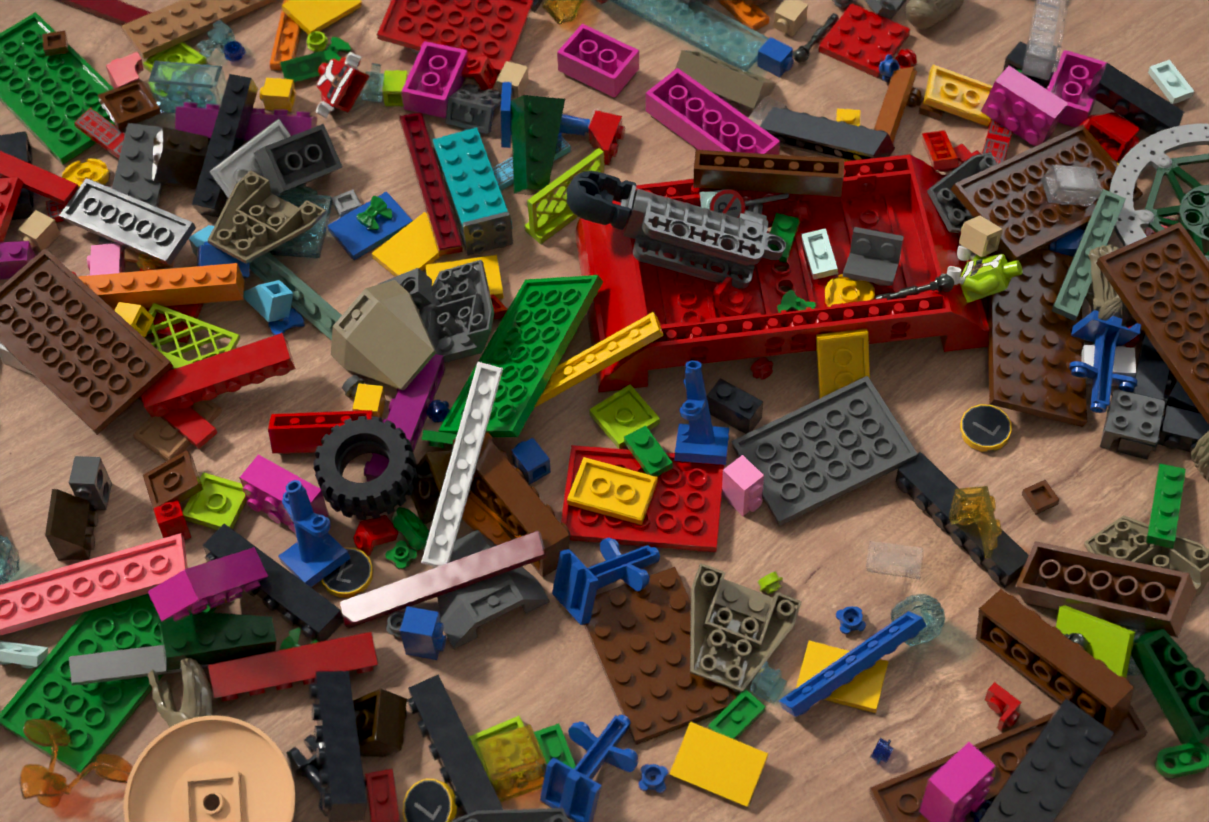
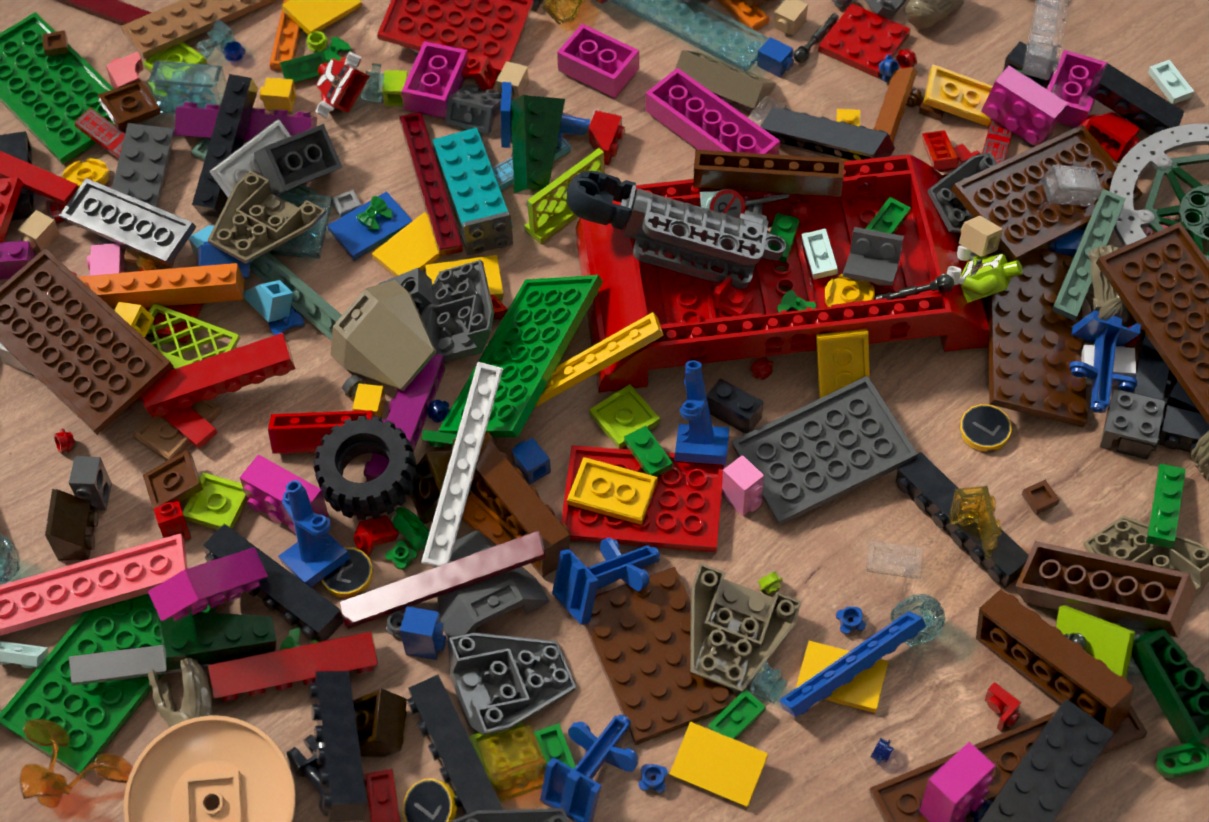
dark brown slope [152,127,208,190] -> none
none -> red plate [54,429,75,453]
none -> dark grey wedge [448,633,576,735]
none -> green plate [865,197,911,234]

